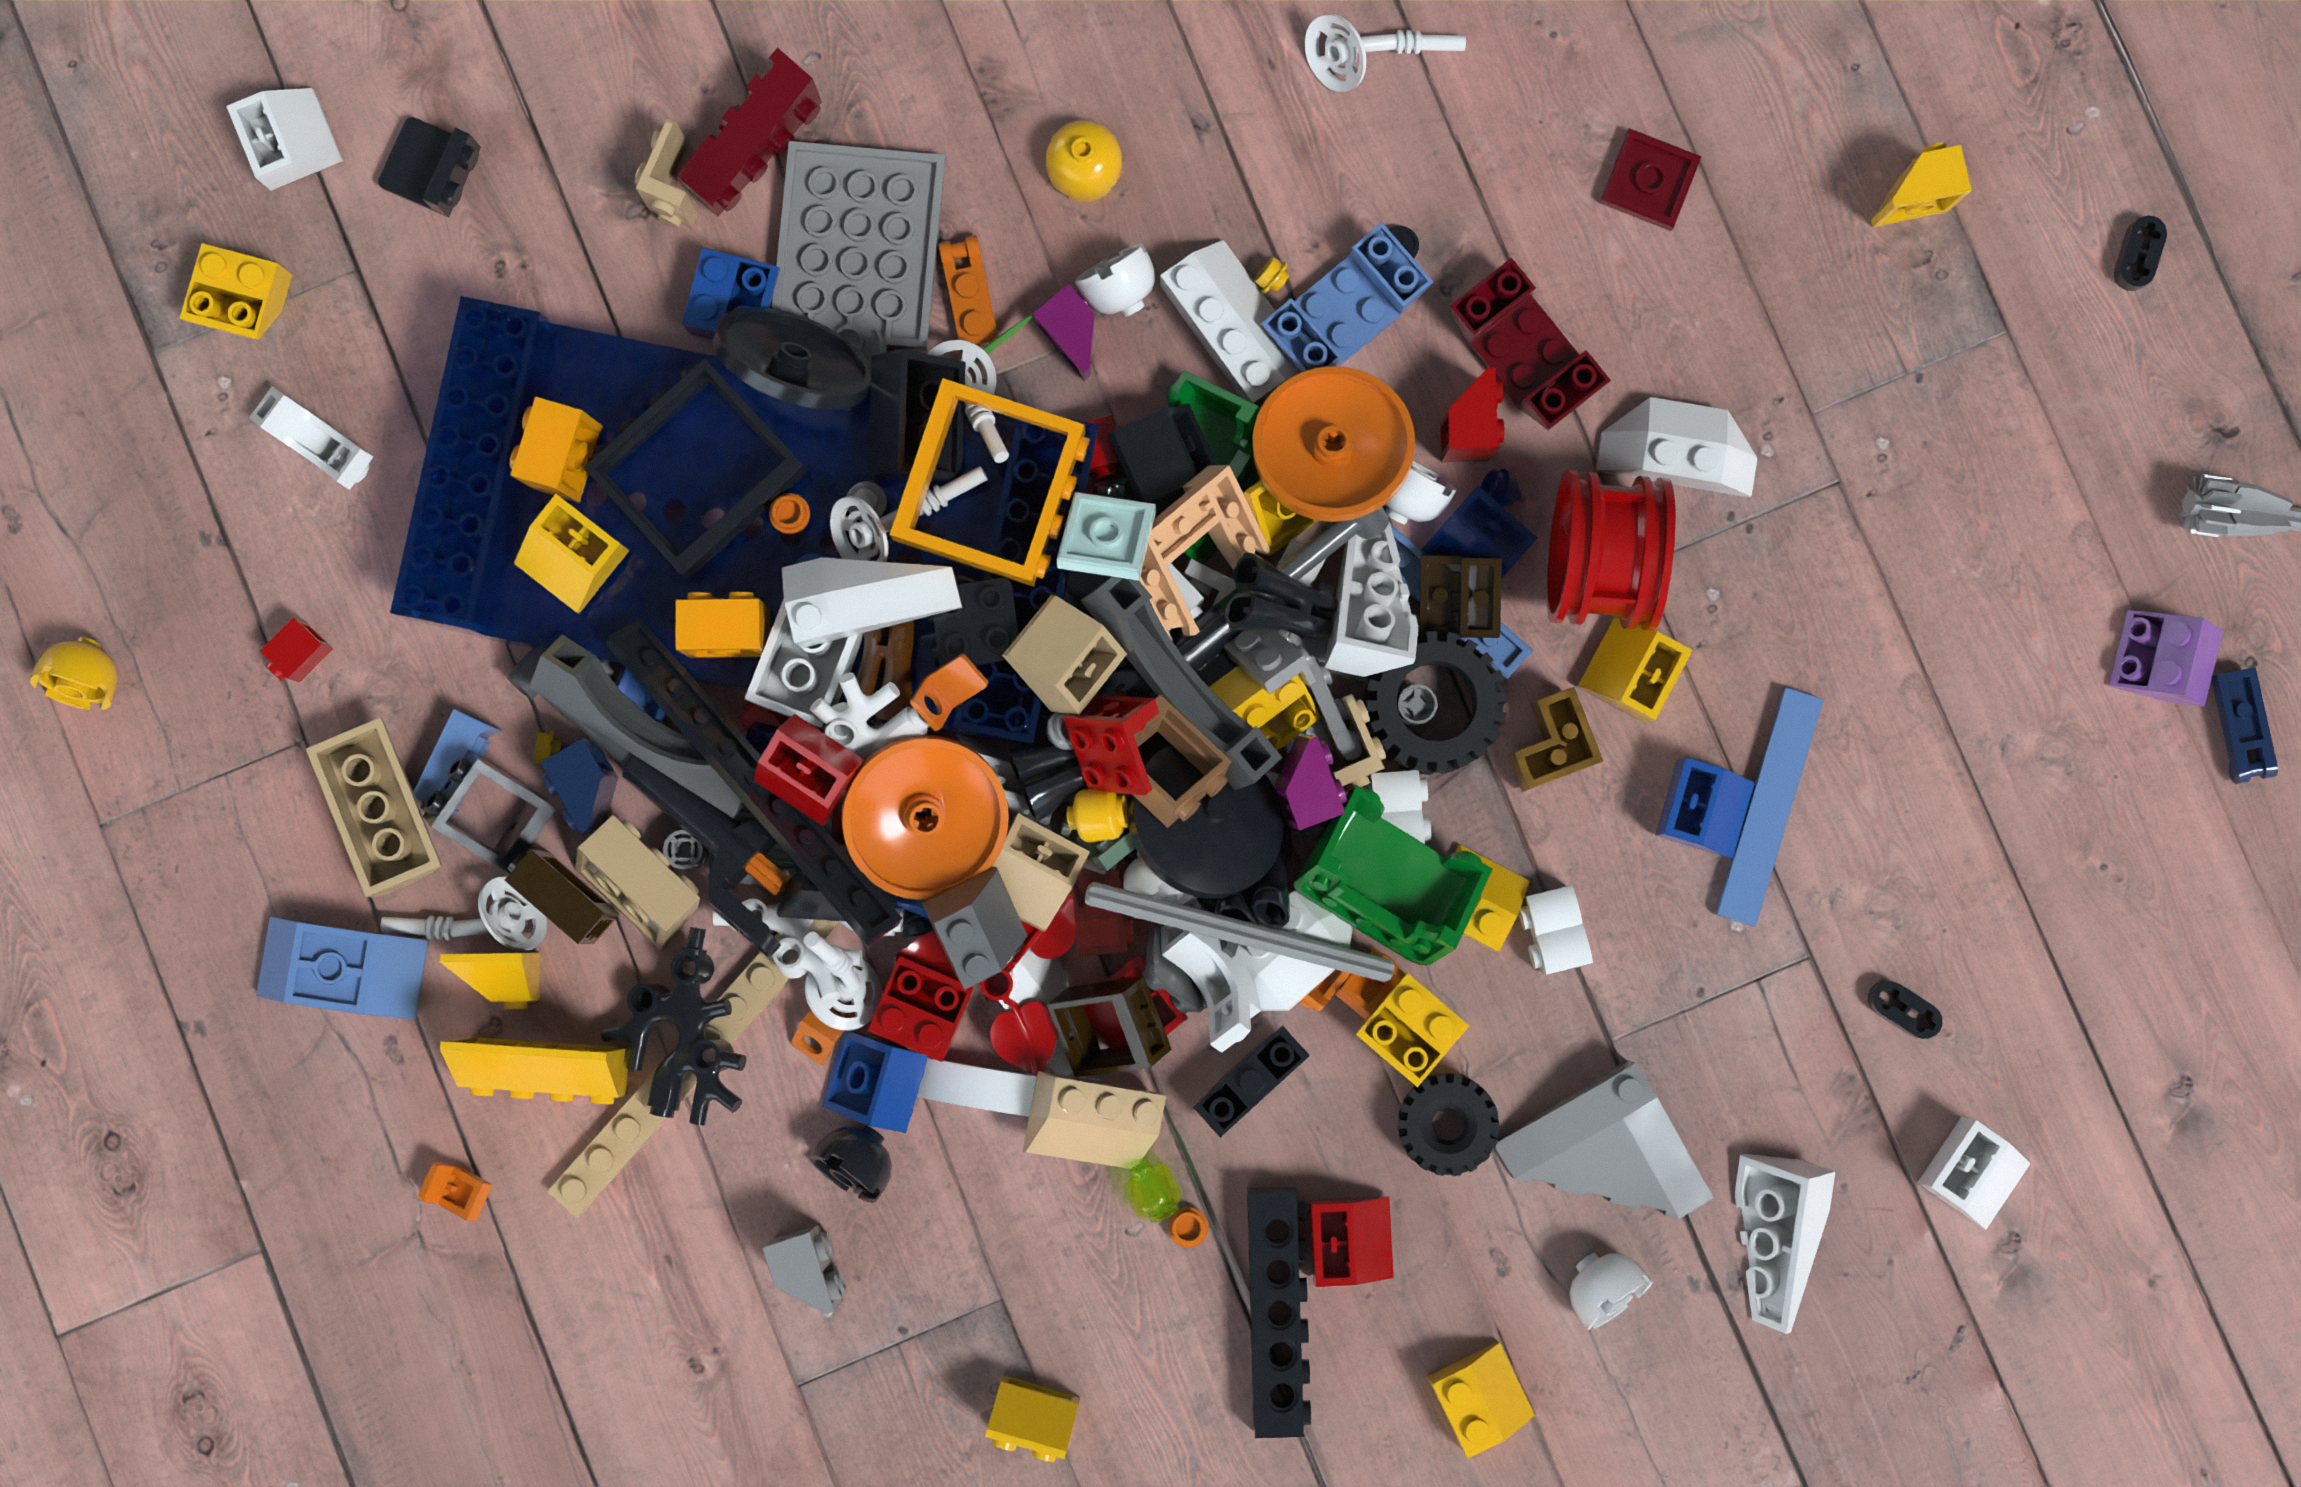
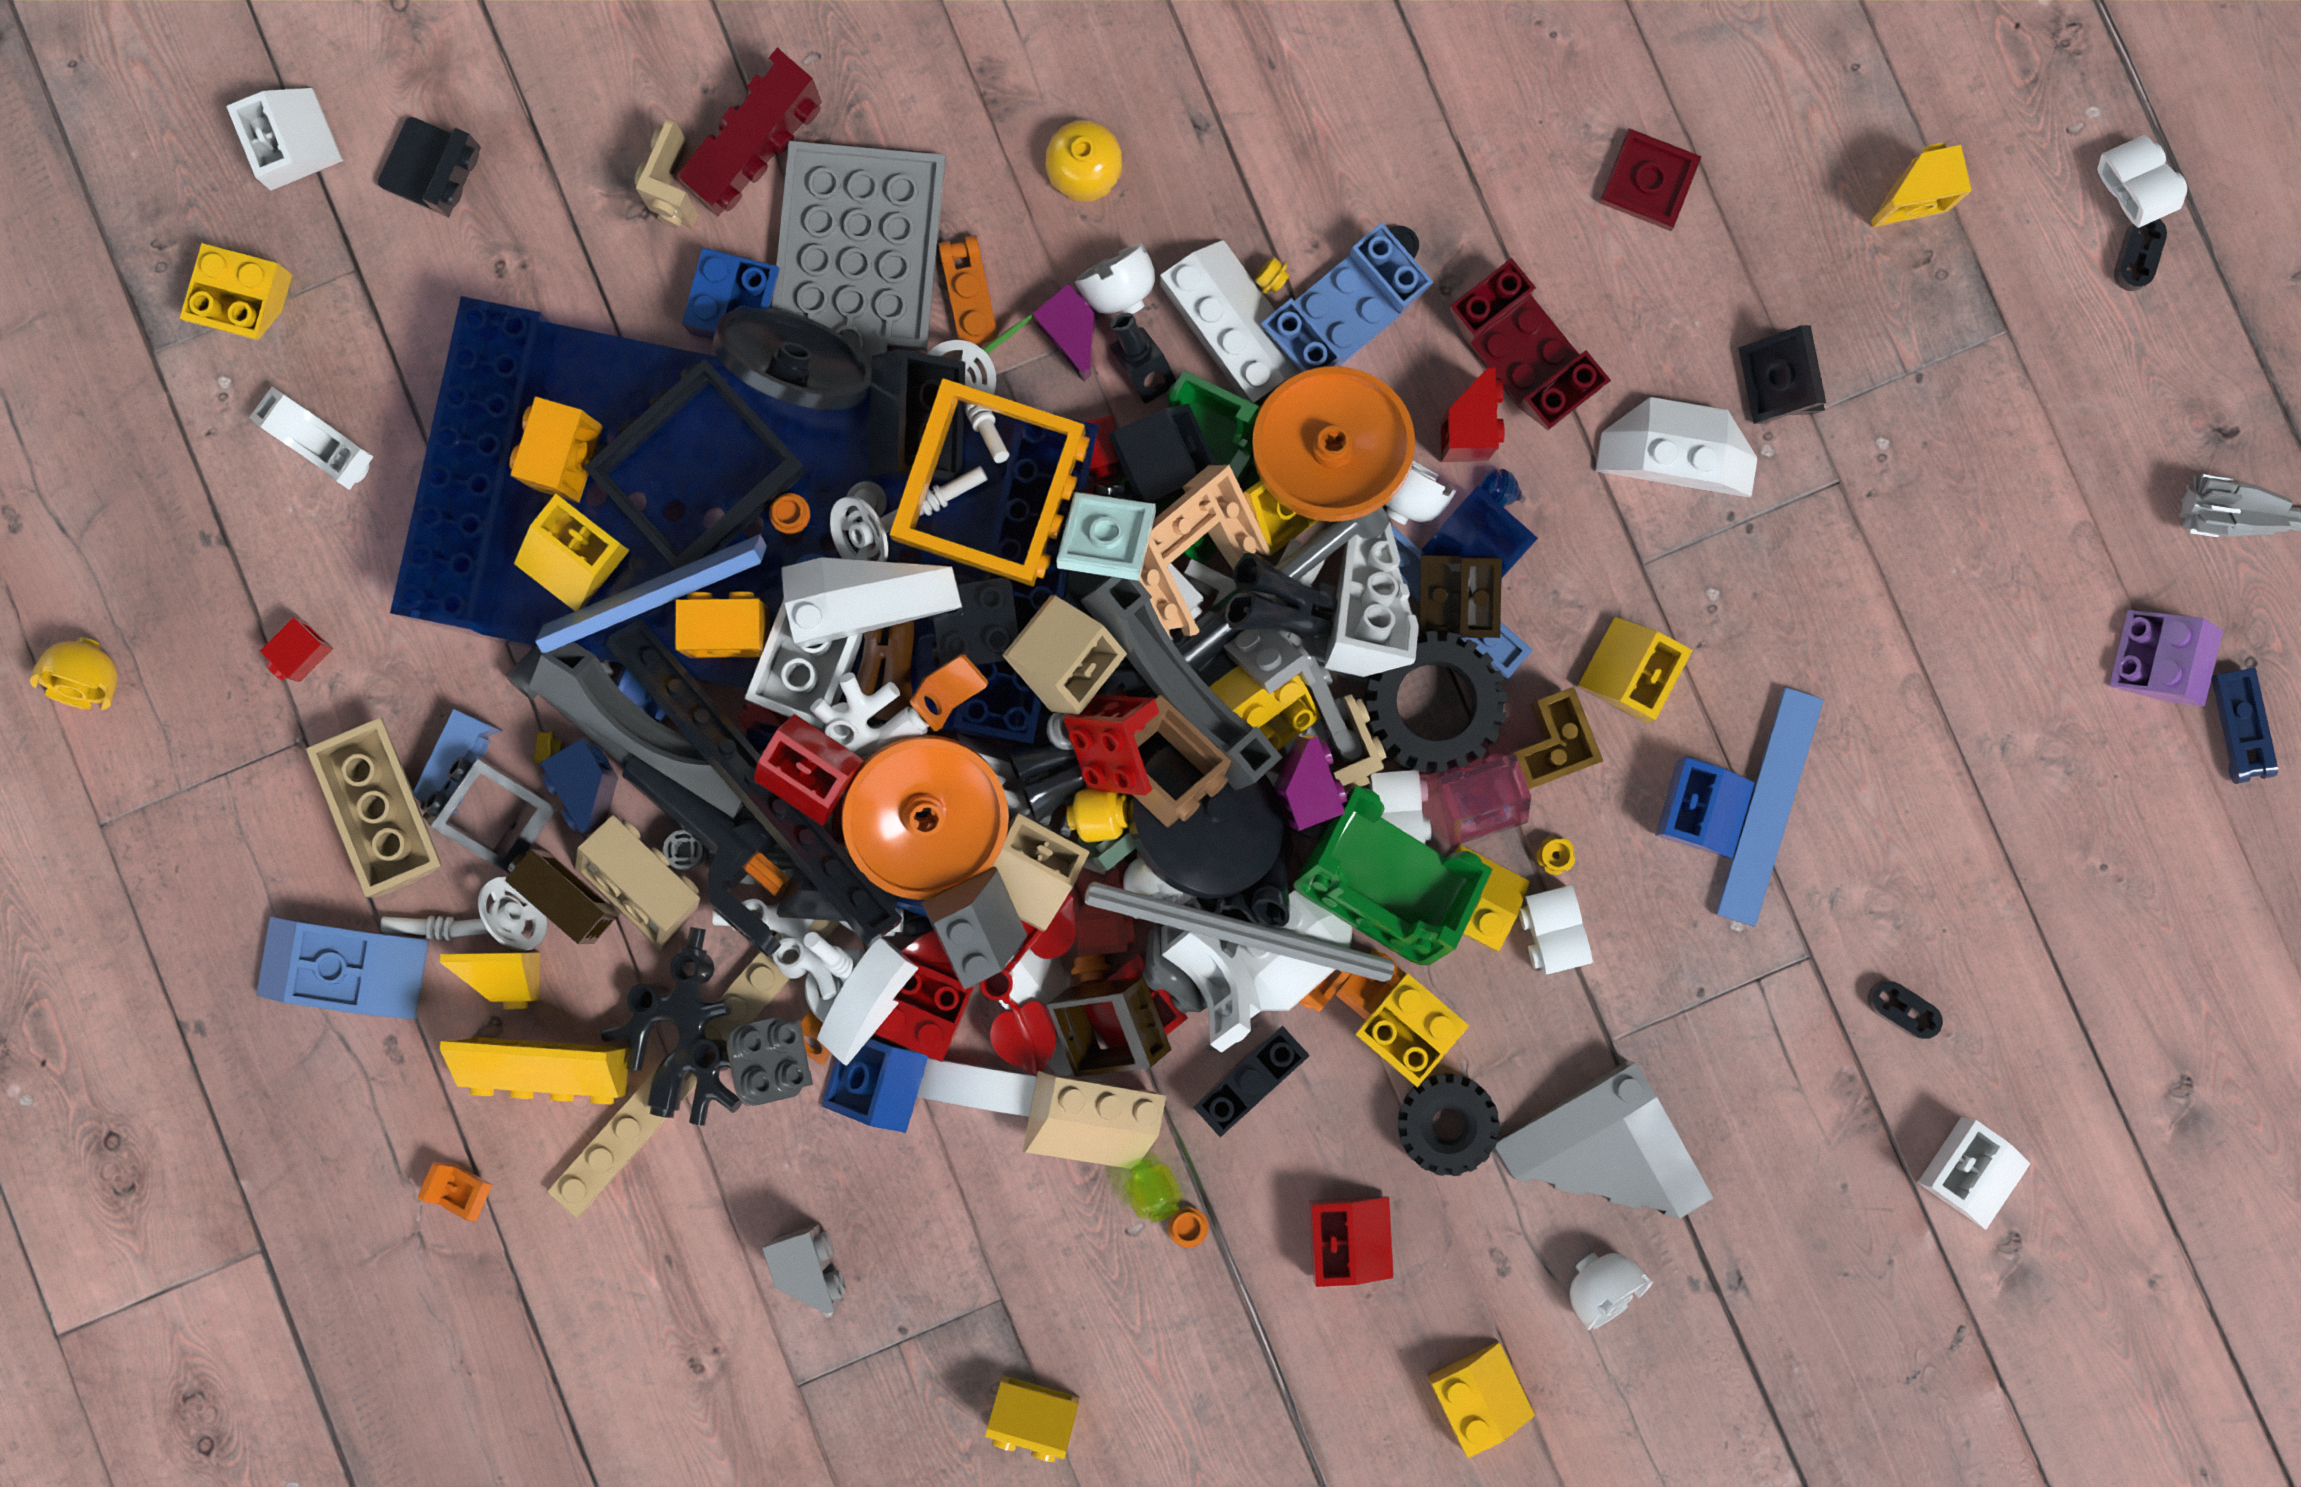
black cylinder [809,1126,892,1203] -> none
black brick [1247,1187,1311,1438] -> none
white dish [1305,14,1466,92] -> none
light grey wheel [1397,684,1438,727] -> none
red wheel [1546,469,1676,631] -> none
white wedge [1735,1154,1835,1334] -> none
none -> medium blue tile [535,534,767,653]
none -> dark grey piece [727,1017,813,1106]
none -> white slope [817,938,918,1066]
none -> orange plate [1071,955,1111,984]
none -> black bracket [1110,313,1176,403]
none -> clear pink slope [1438,754,1532,846]
none -> yellow plate [1536,836,1576,875]
none -> black bracket [1738,325,1826,424]
none -> white brick [2097,135,2187,228]

